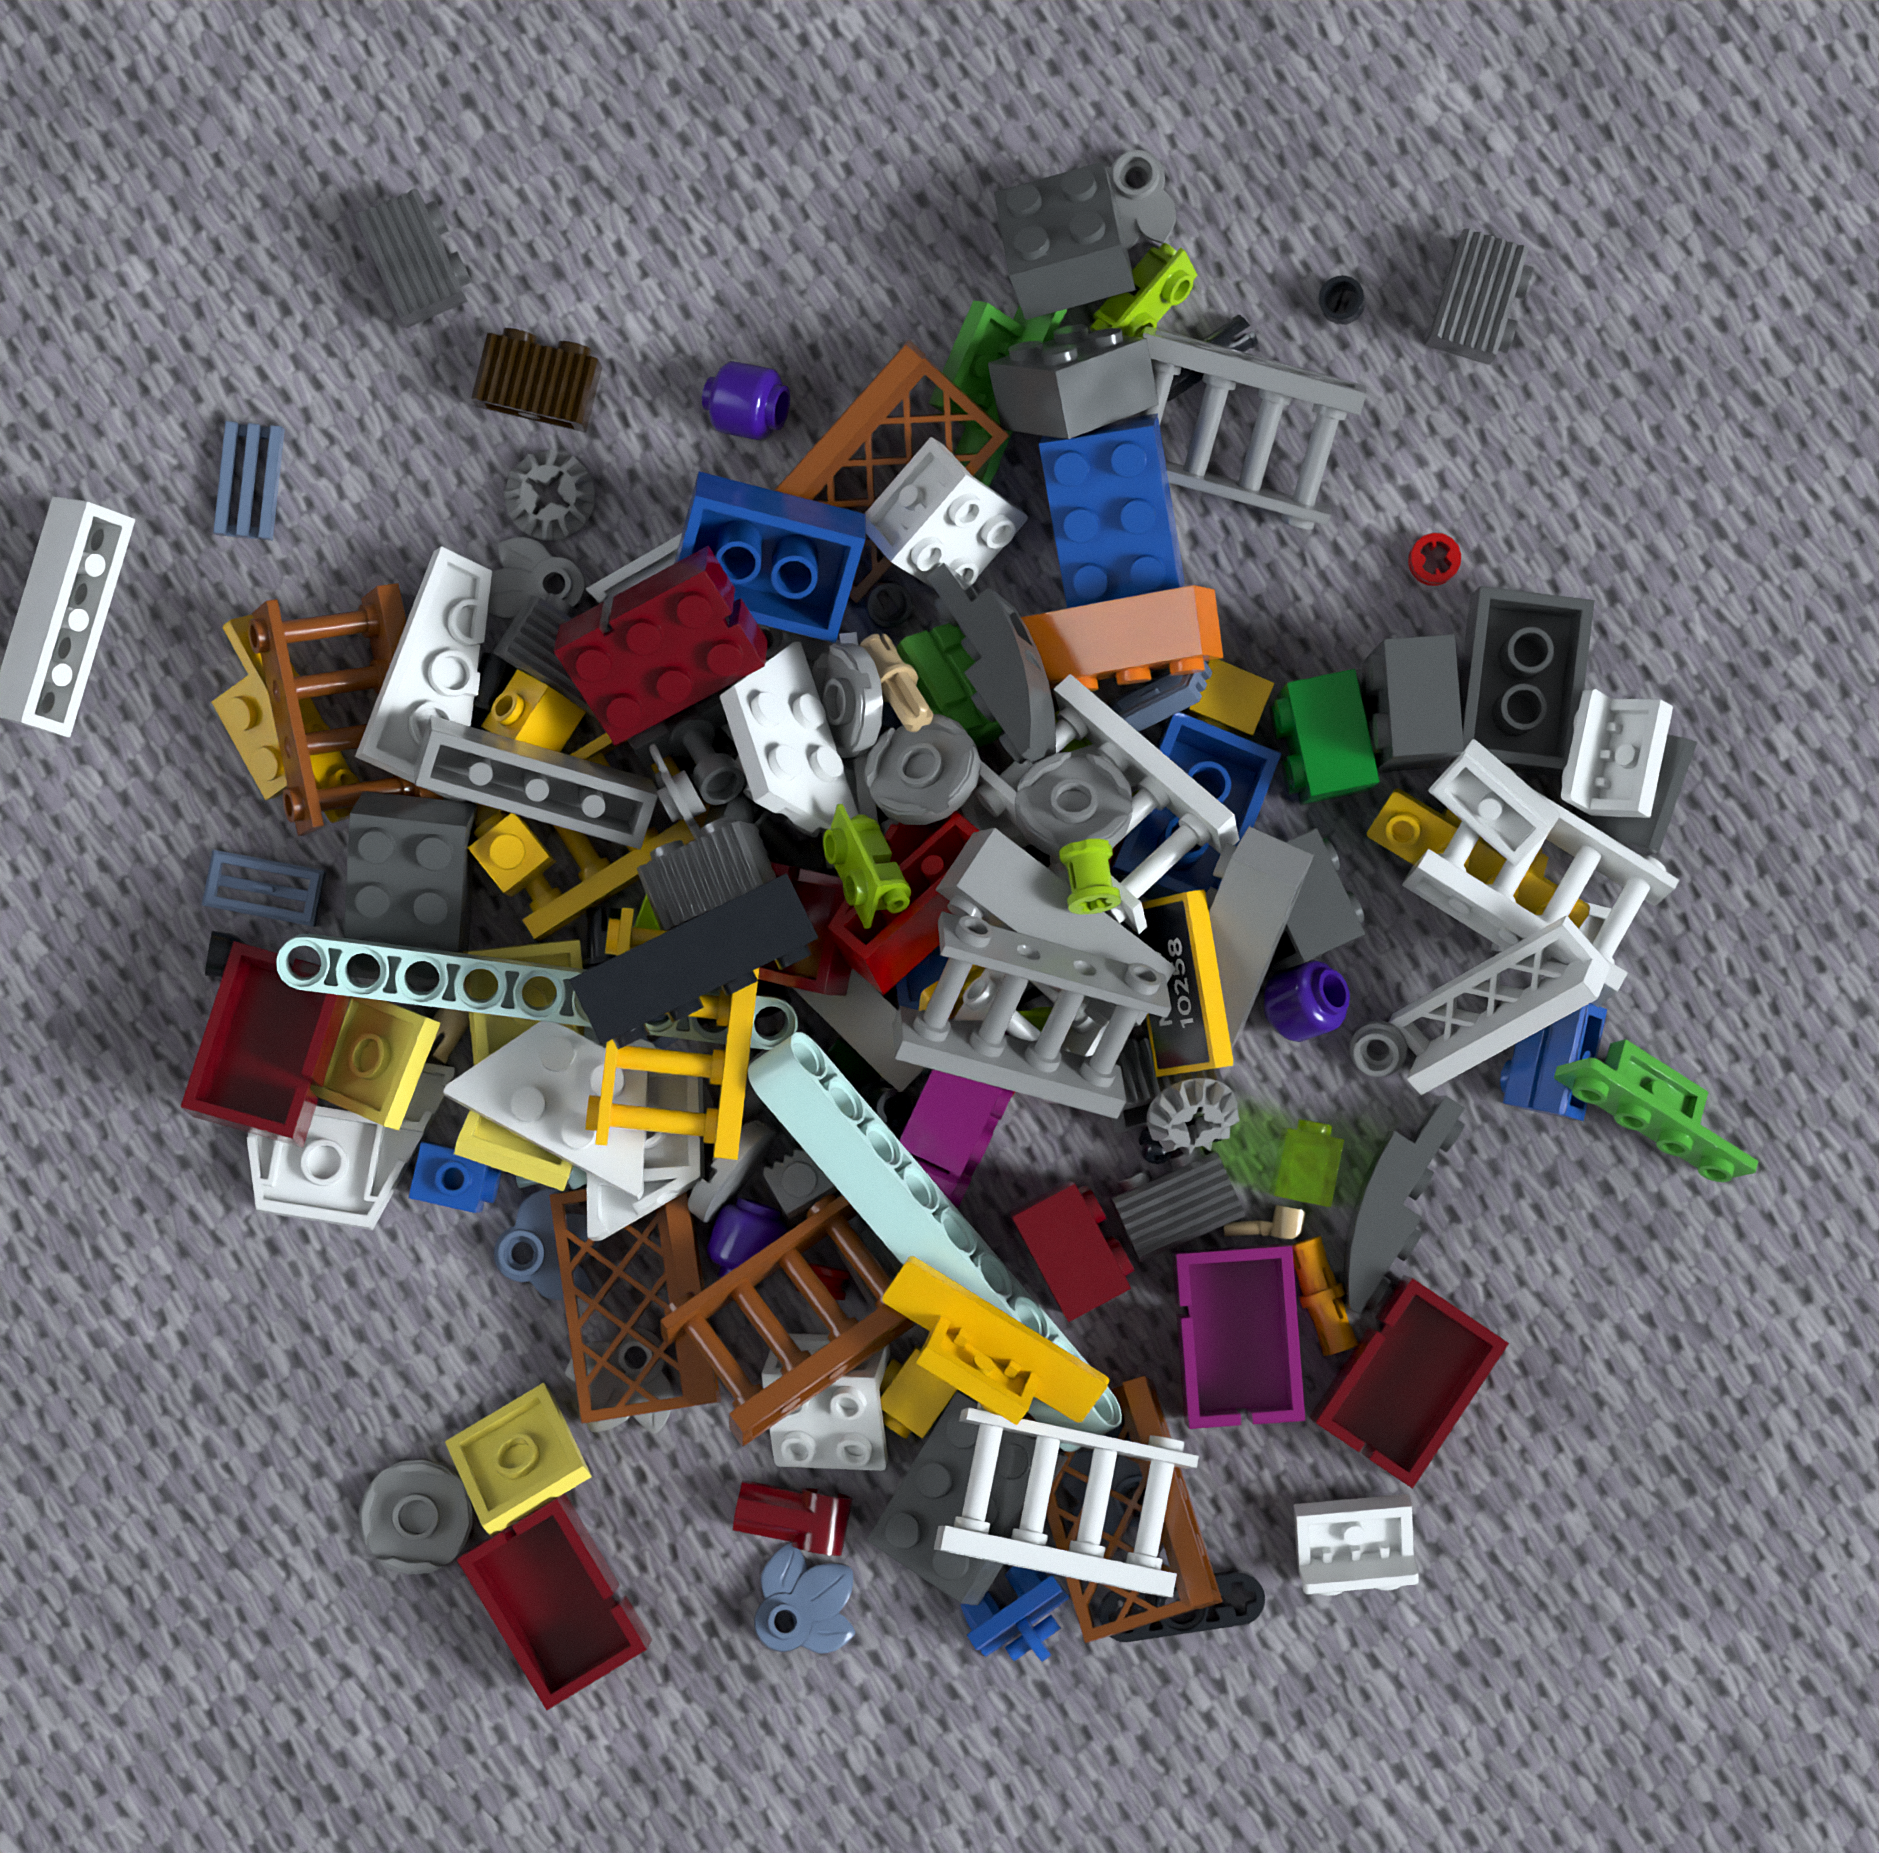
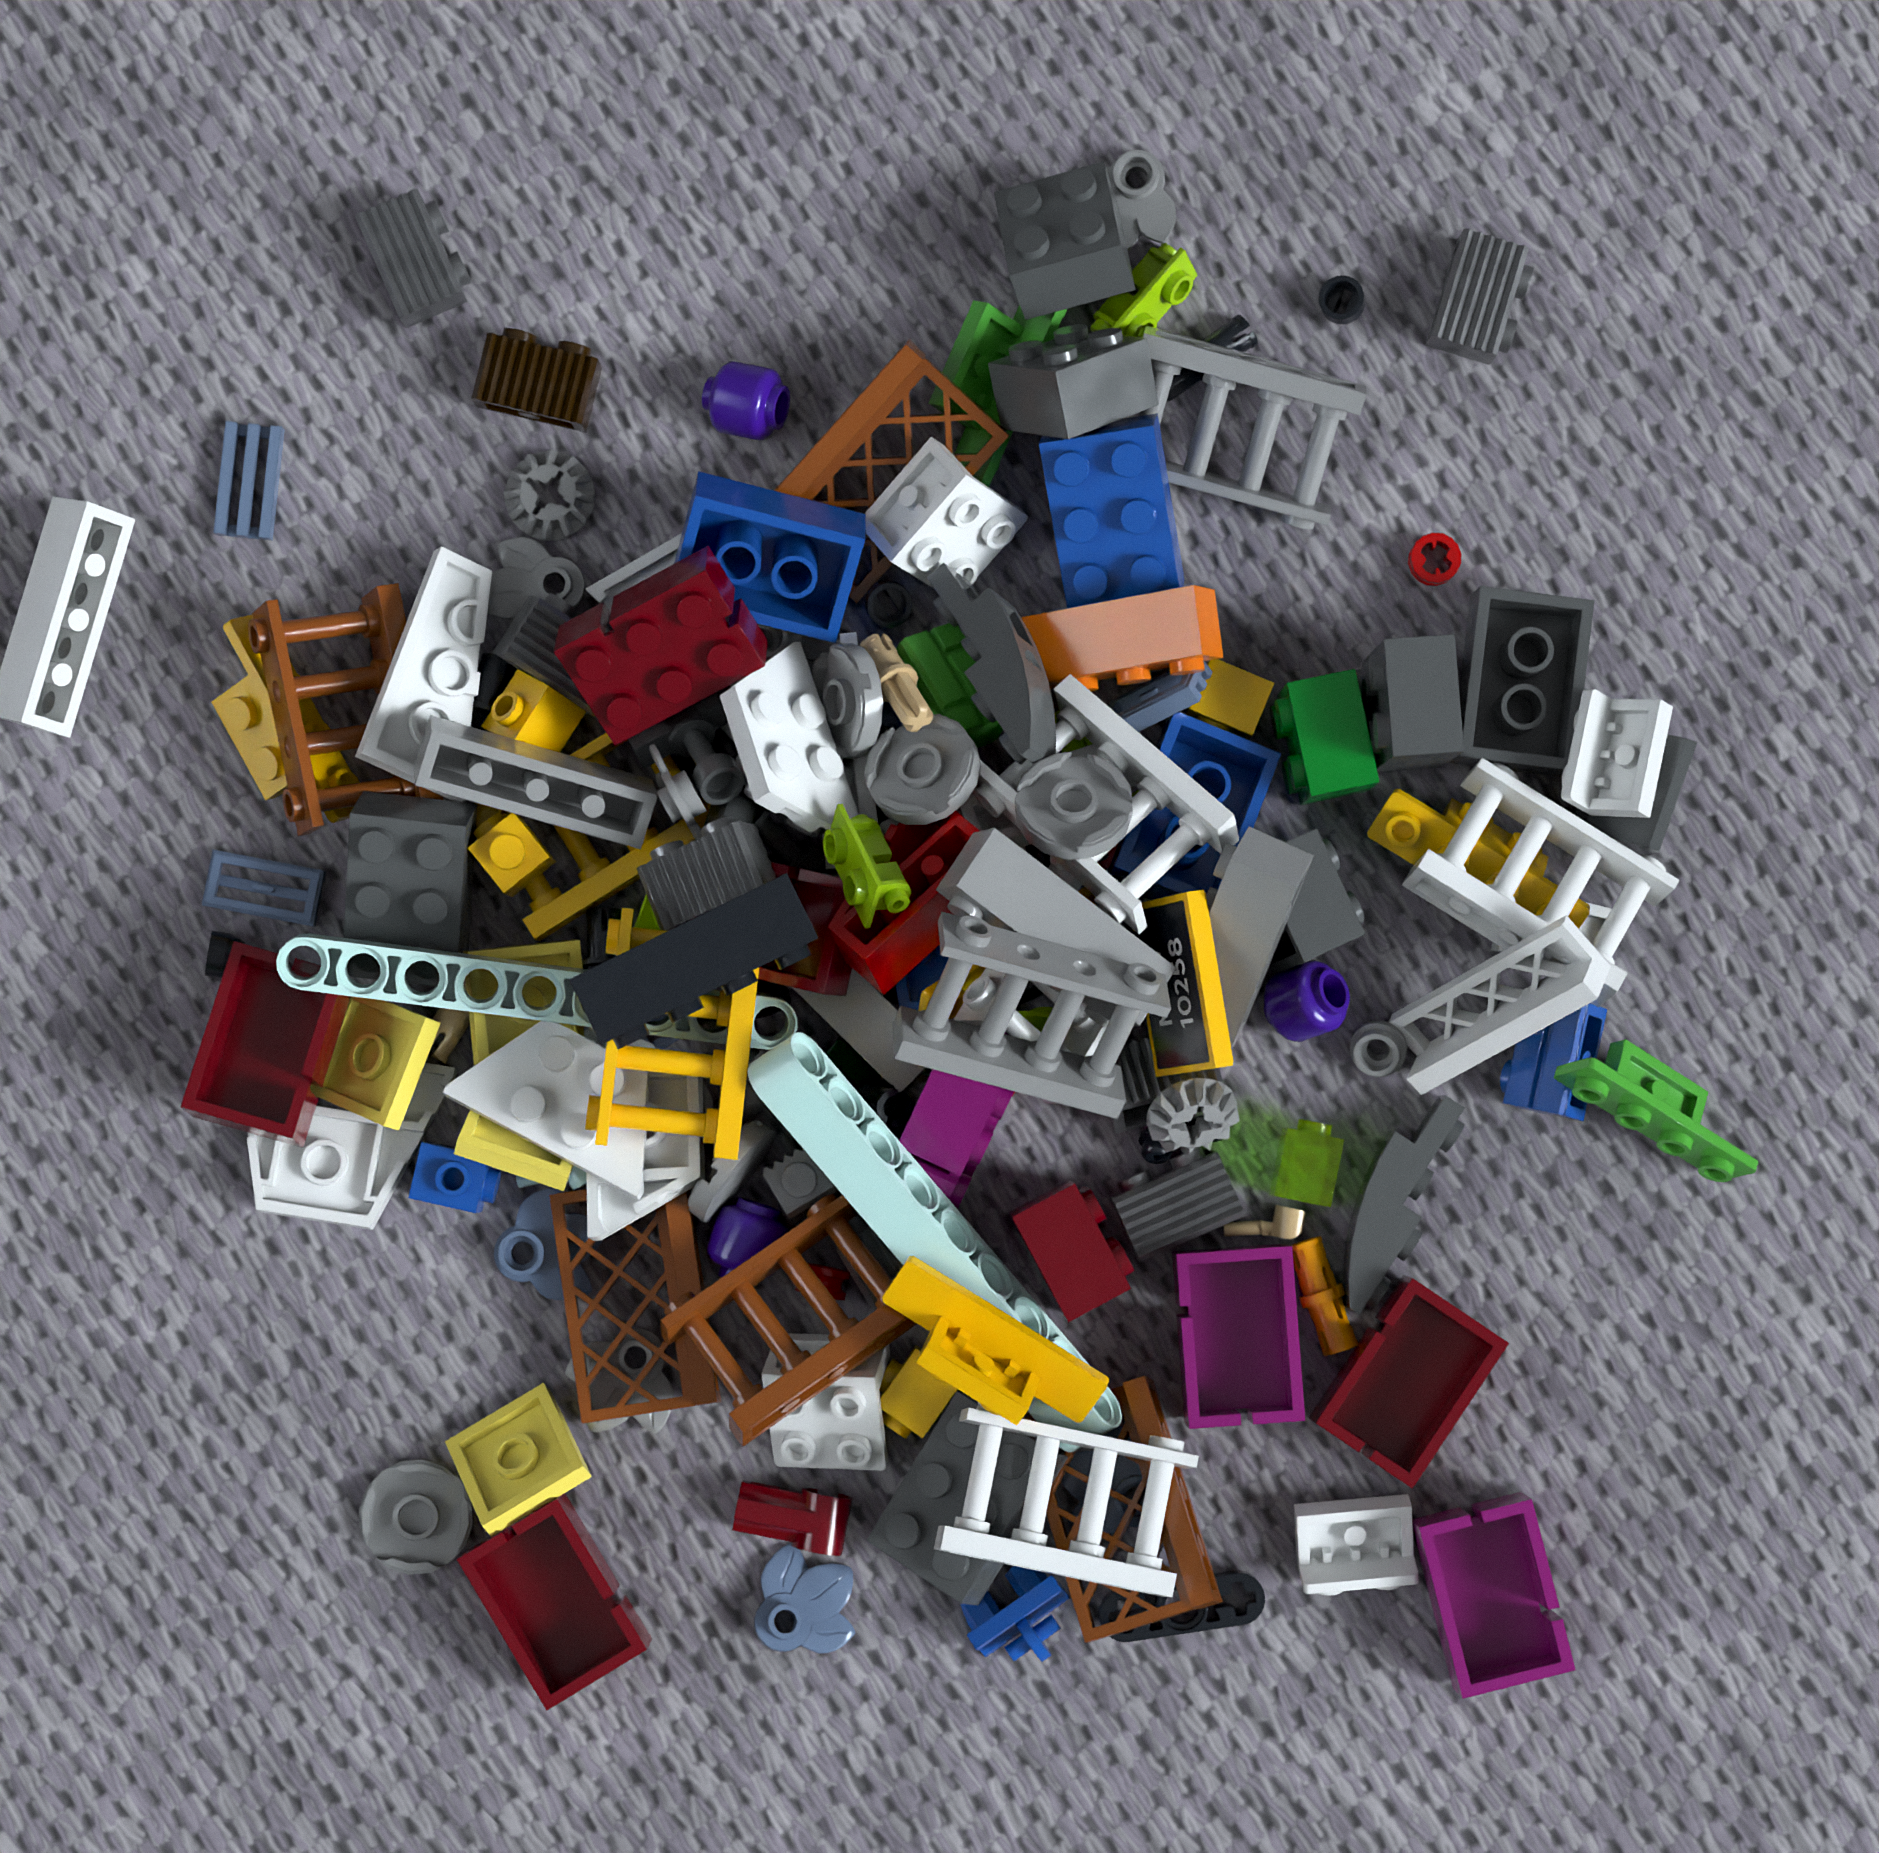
lime bush [1059,839,1121,915] -> none
white slope [1428,739,1560,867] -> none
none -> magenta piece [1412,1492,1576,1699]

